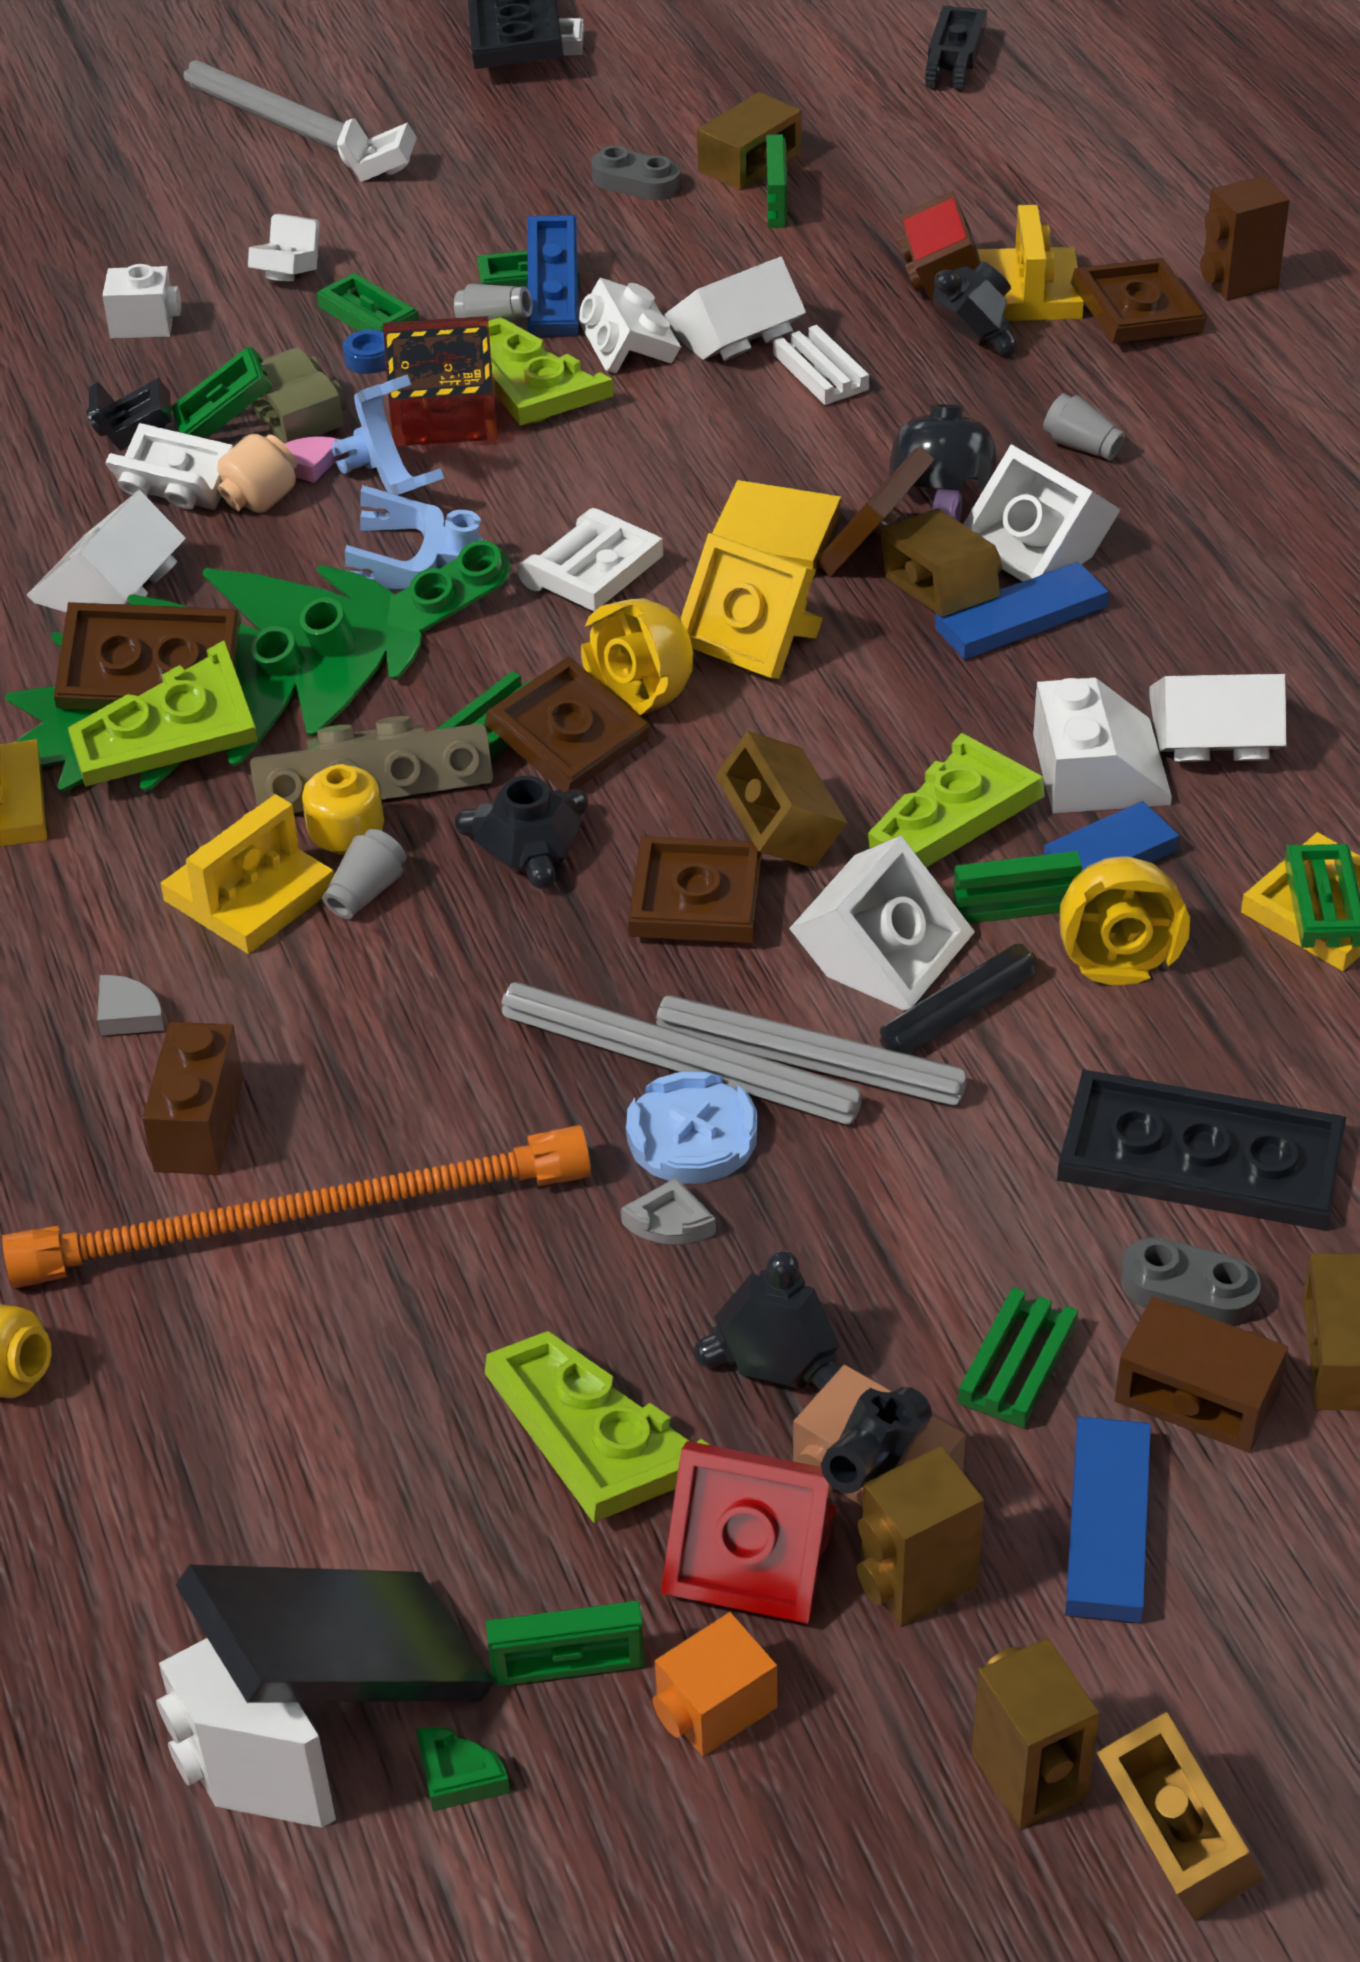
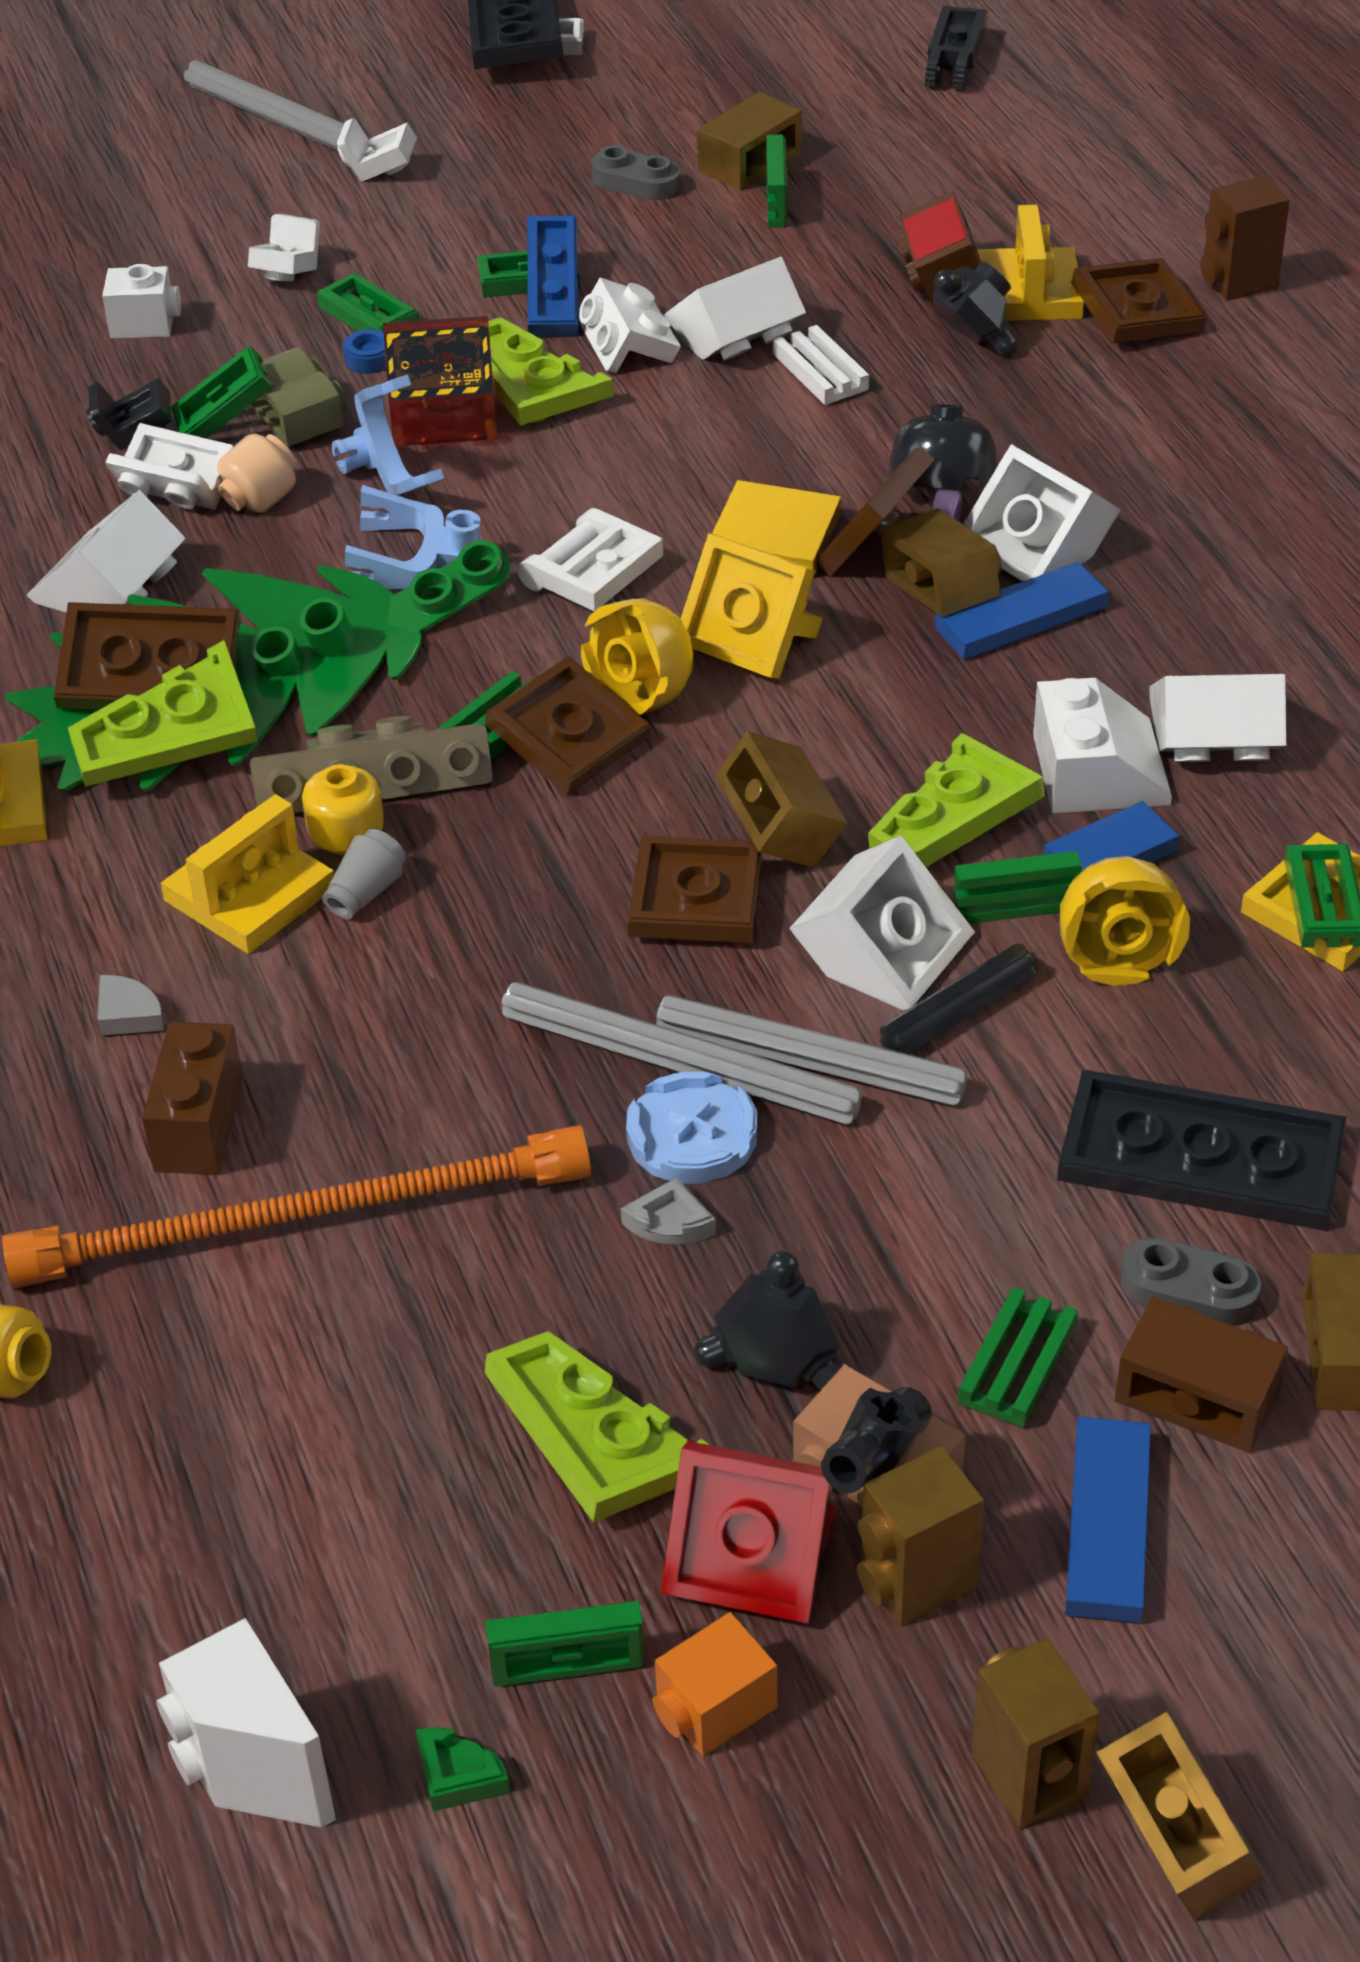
black tile [176,1564,495,1703] -> none
bright pink tile [285,437,342,483] -> none
light grey cone [454,283,533,327] -> none
black rock [455,776,588,889] -> none
light grey cone [1043,393,1126,461] -> none

